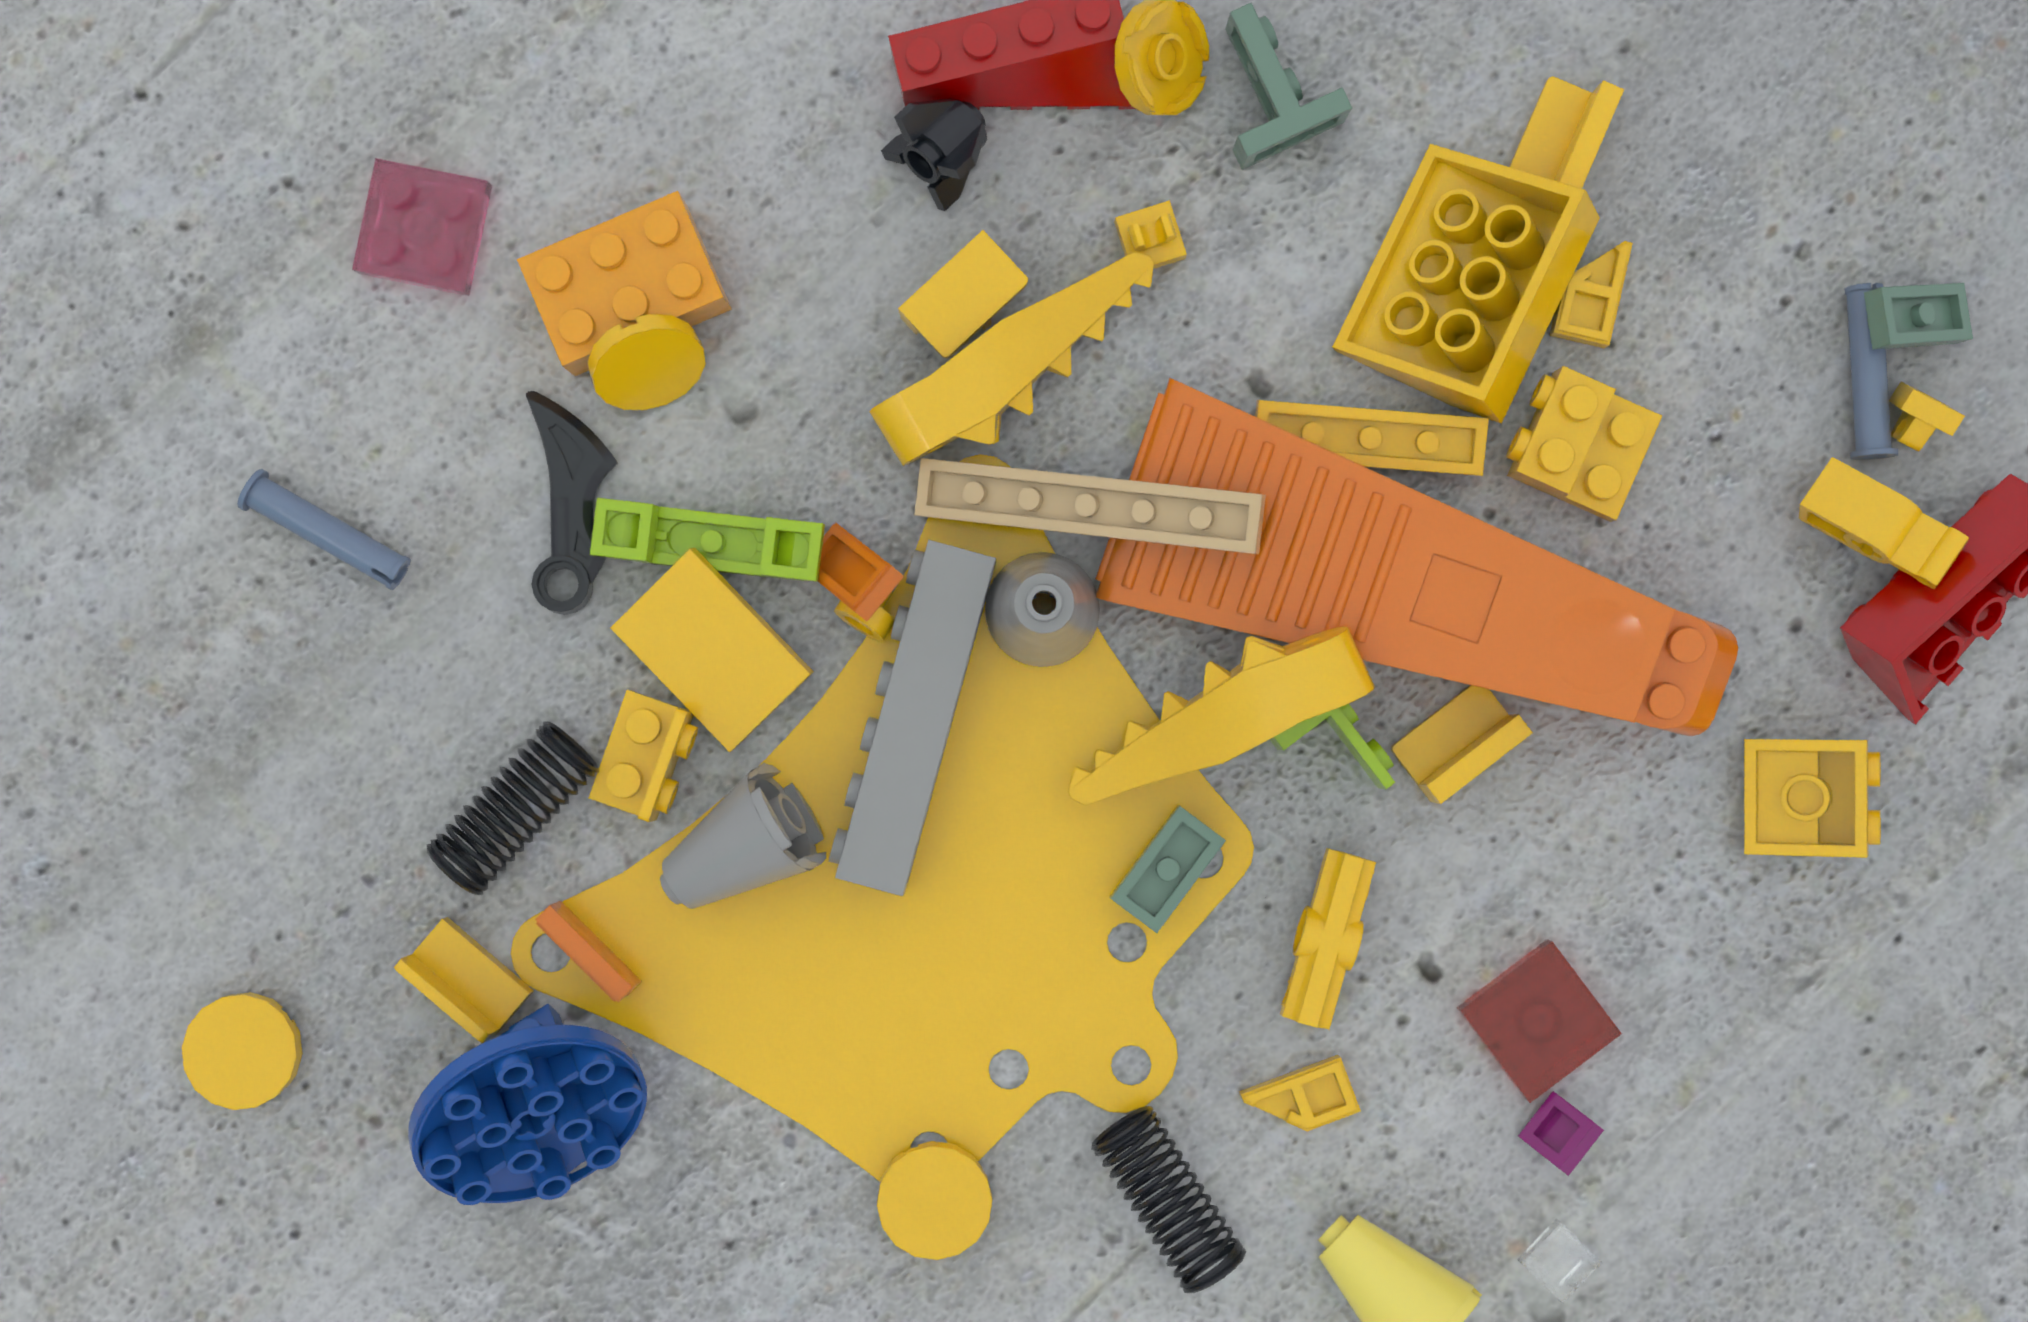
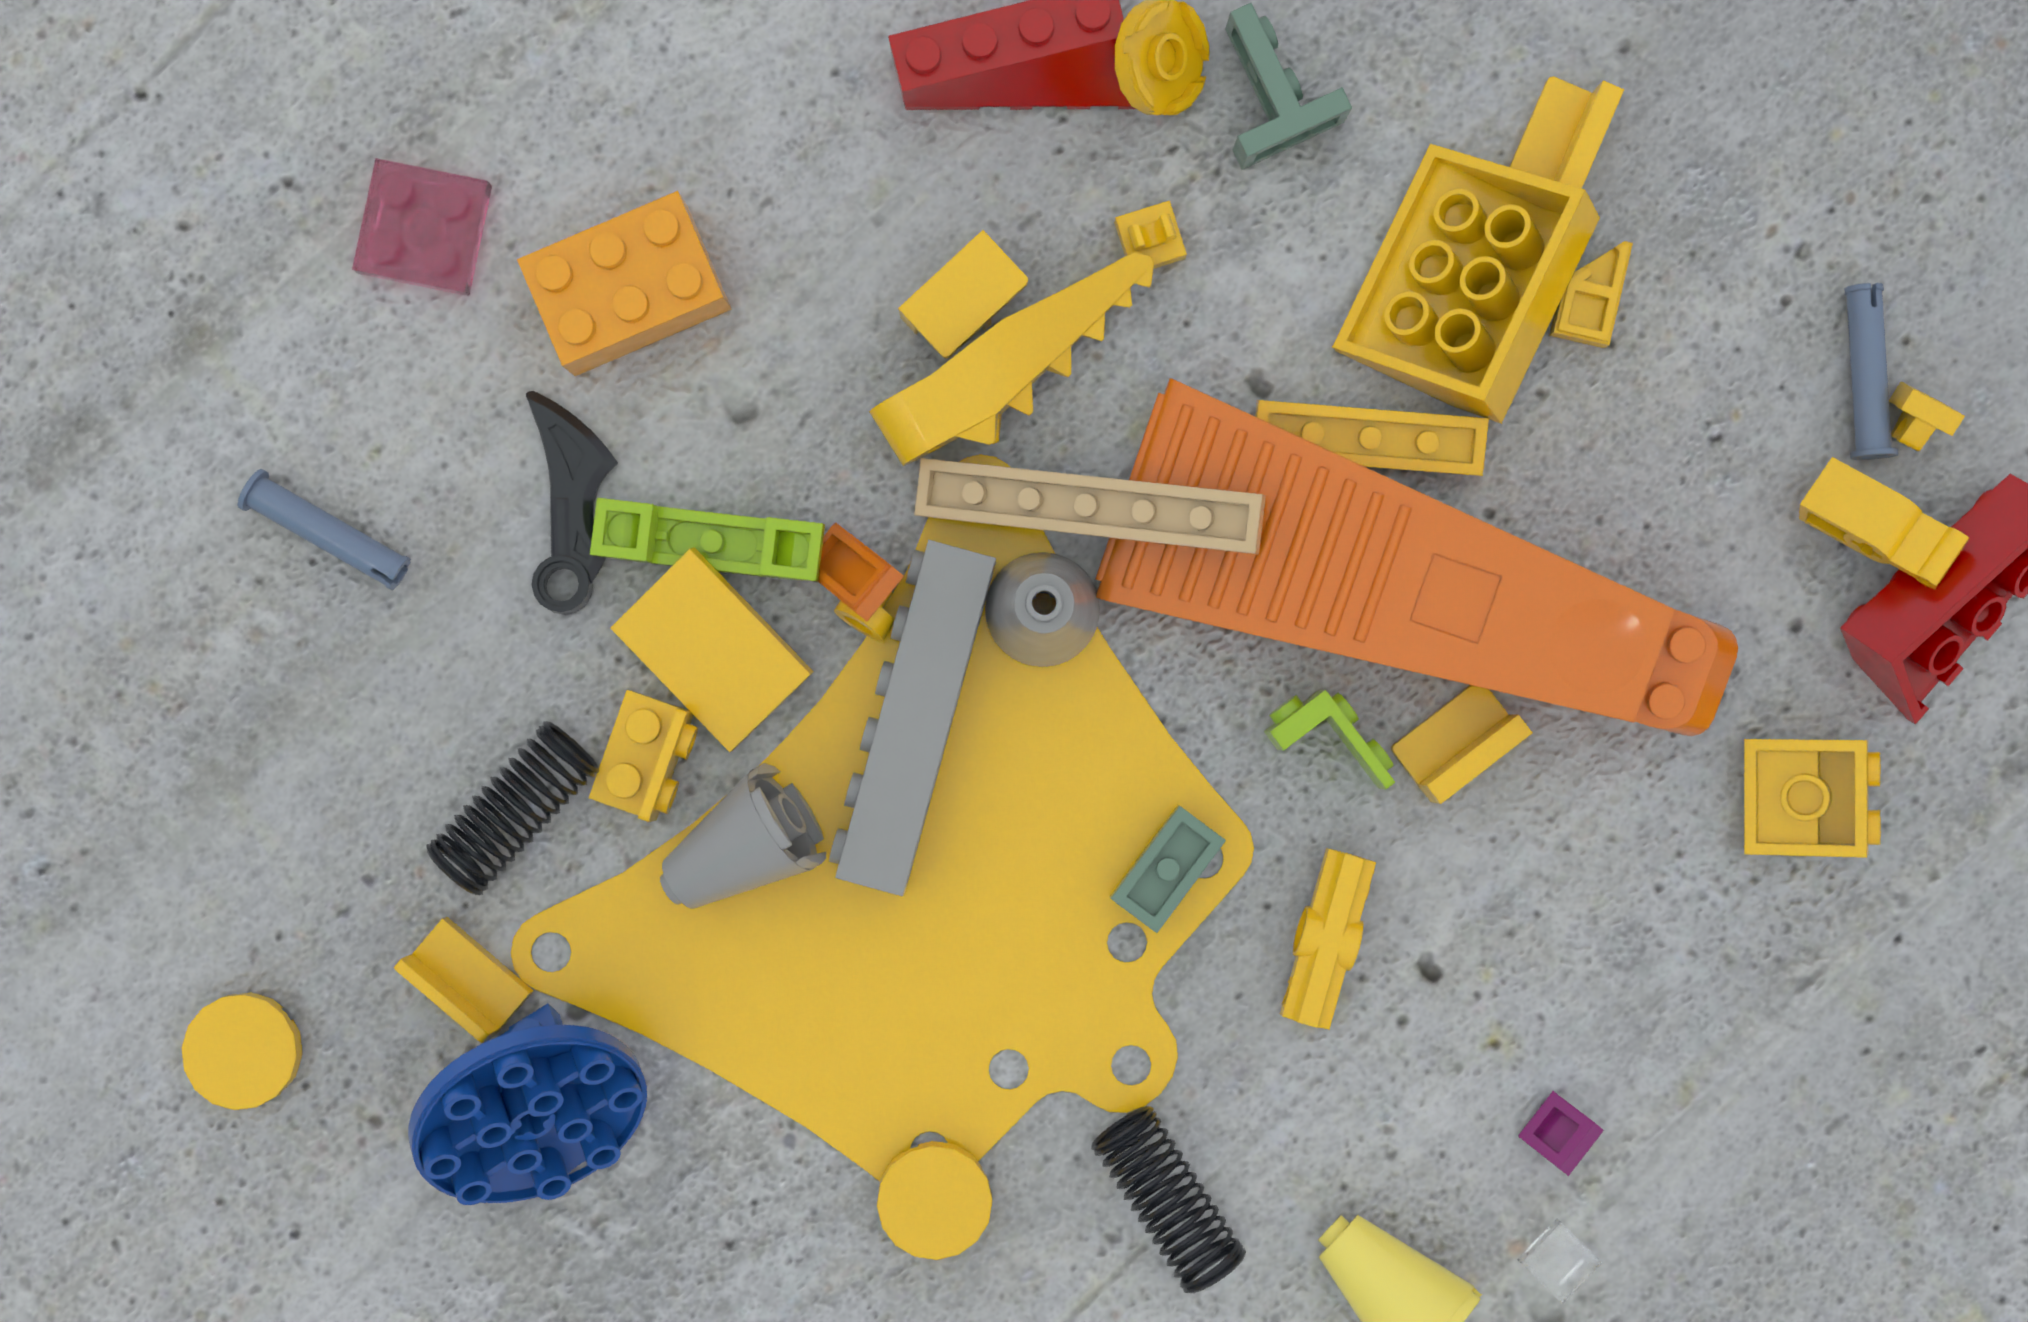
orange tile [535,901,642,1002] -> none
yellow tile [587,314,706,410] -> none
black brick [881,98,987,211] -> none
yellow animal [1068,627,1375,806] -> none
yellow tile [1239,1054,1361,1132] -> none
clear red tile [1456,939,1622,1103] -> none
yellow plate [1506,366,1662,522] -> none
sand green plate [1864,283,1973,350] -> none

